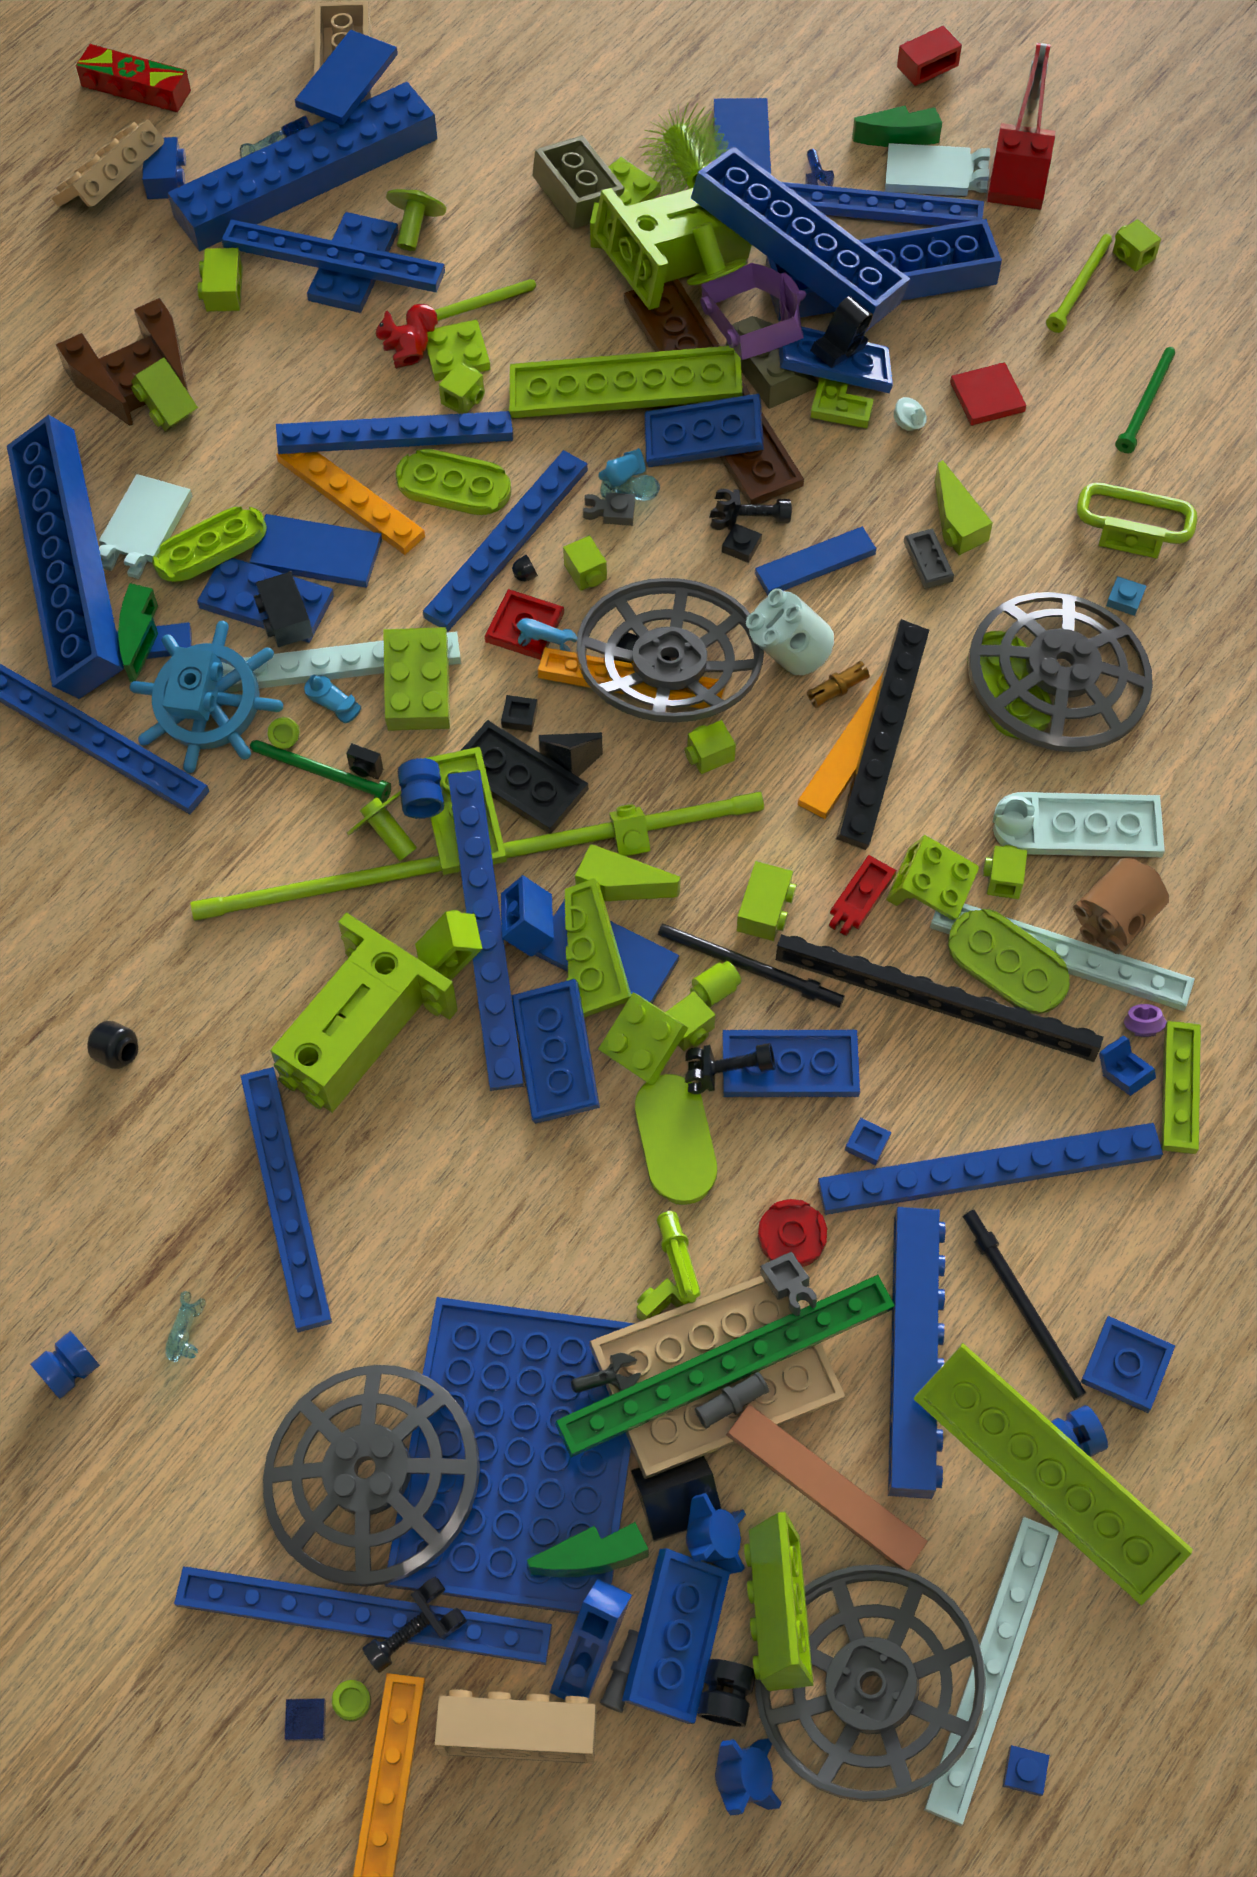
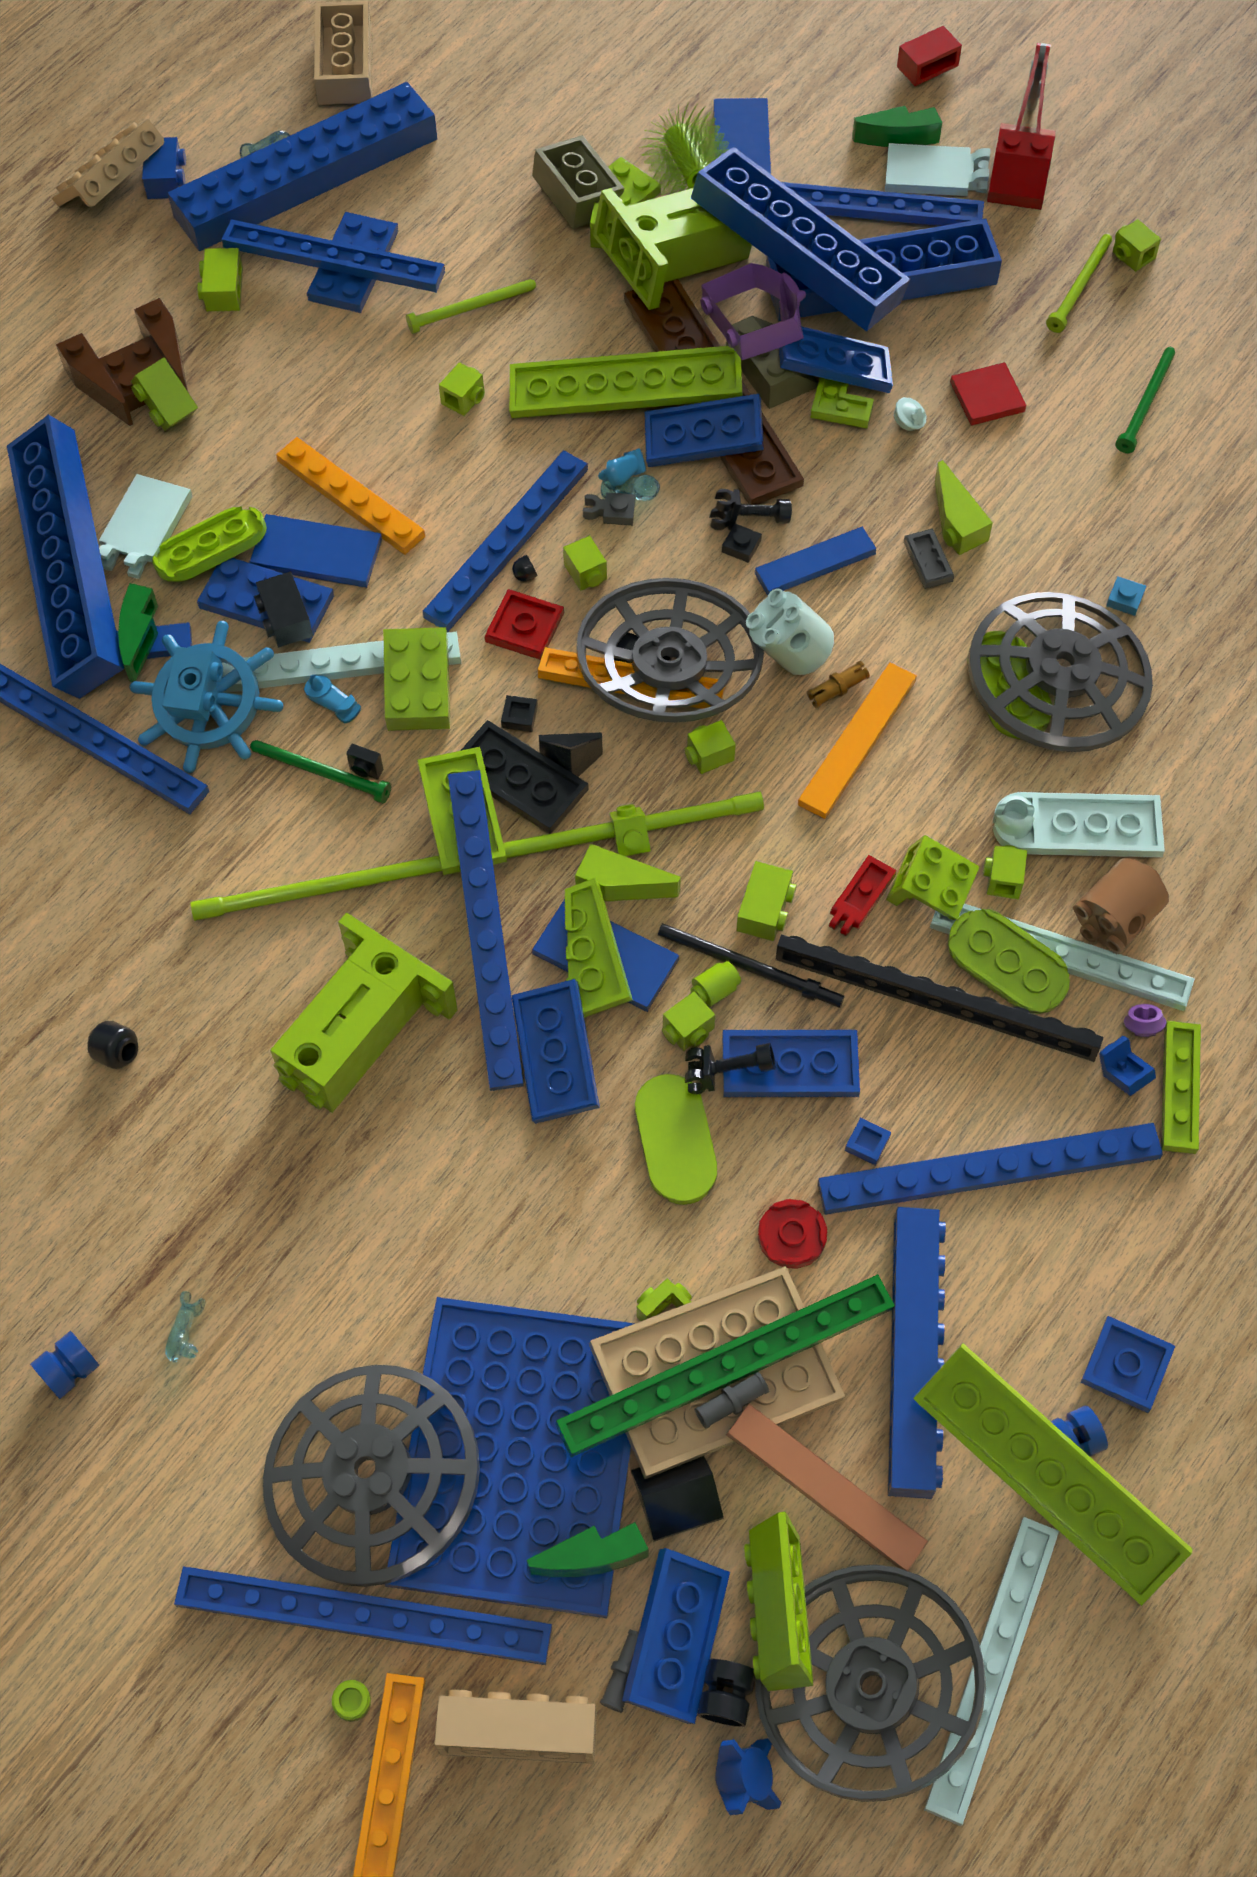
red brick [75,44,191,113] -> none
blue plate [240,1067,332,1332] -> none
lime tile [267,717,300,749] -> none
blue plate [276,411,513,454] -> none
clear blue bar [280,115,311,138] -> none
clear blue tile [285,1698,326,1741] -> none
blue tile [295,29,398,125] -> none
lime piece [347,791,417,861] -> none
black bar [362,1576,467,1673] -> none
red animal [375,304,438,369] -> none
lime piece [386,189,447,251] -> none
lime tile [396,449,511,515] -> none
blue wheel [397,758,445,819] -> none
lime brick [415,910,482,980] -> none
lime plate [426,320,491,381] -> none
blue brick [501,875,554,957] -> none
dark azure piece [517,618,577,652] -> none
blue slope [550,1579,632,1700] -> none
pearl dark grey bar [571,1353,641,1393] -> none
lime plate [598,992,689,1085] -> none
lime axle [657,1211,701,1303] -> none
blue piece [685,1493,746,1574] -> none
lime piece [687,222,747,286] -> none
dark grey plate [760,1252,817,1316] -> none
clear blue bar [805,149,834,187] -> none
black tile [810,296,873,368] -> none
black plate [836,619,930,850] -> none
black bar [963,1210,1087,1400] -> none
blue plate [1003,1745,1050,1796] -> none
lime bar [1077,483,1197,559] -> none

